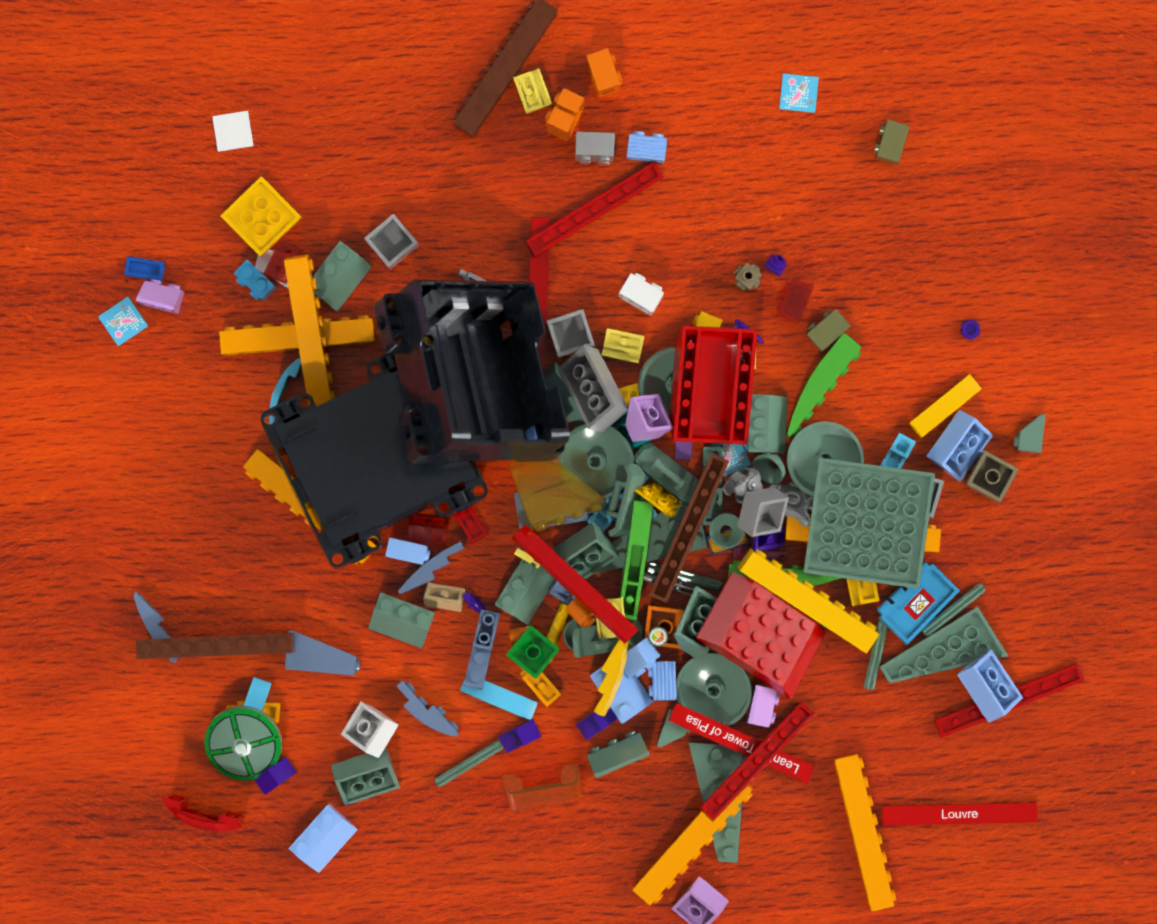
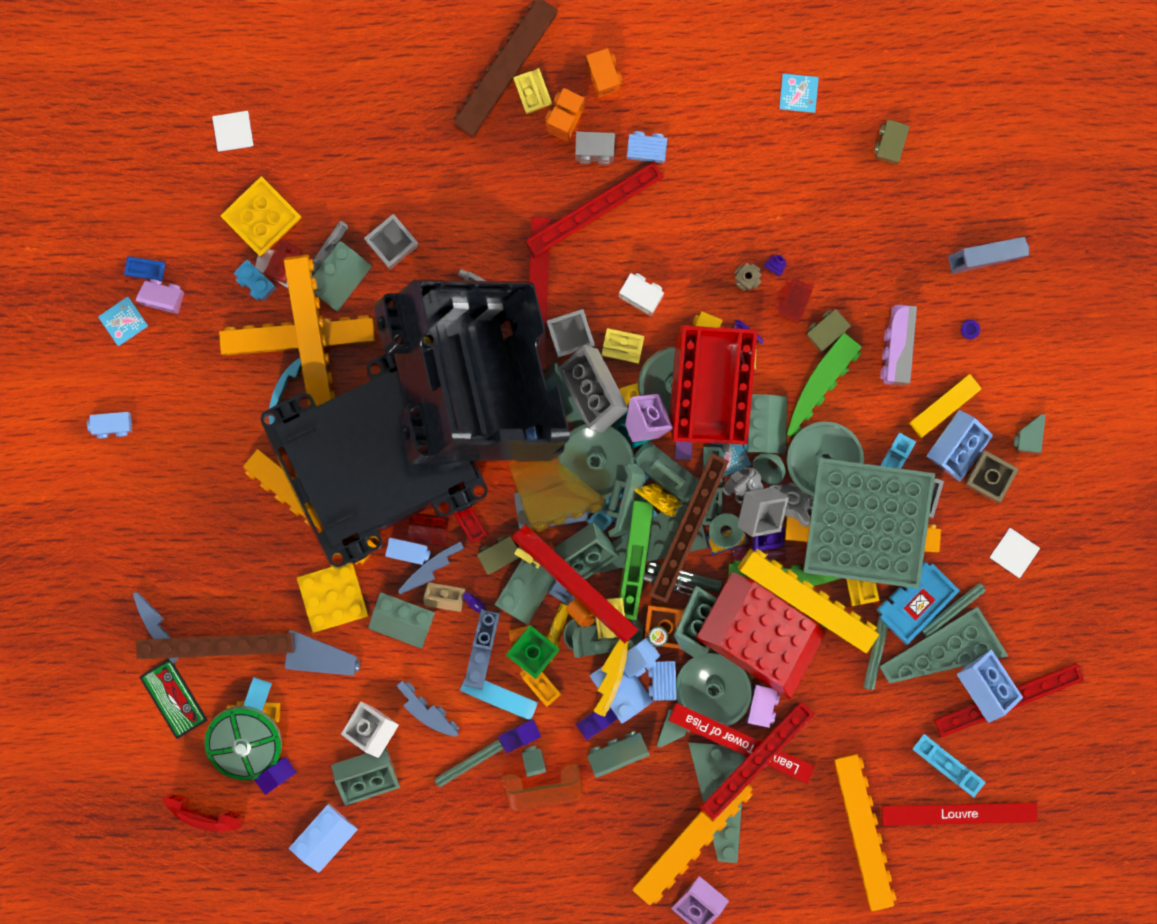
none -> light blue brick [87,412,132,439]
none -> sticker [140,659,207,739]
none -> yellow plate [297,564,369,633]
none -> light grey piece [312,221,349,273]
none -> olive brick [477,535,520,575]
none -> sand green slope [522,745,546,777]
none -> lavender piece [880,305,917,386]
none -> medium azure slope [913,734,986,797]
none -> sand blue slope [948,237,1029,274]
none -> white sticker [990,528,1040,578]

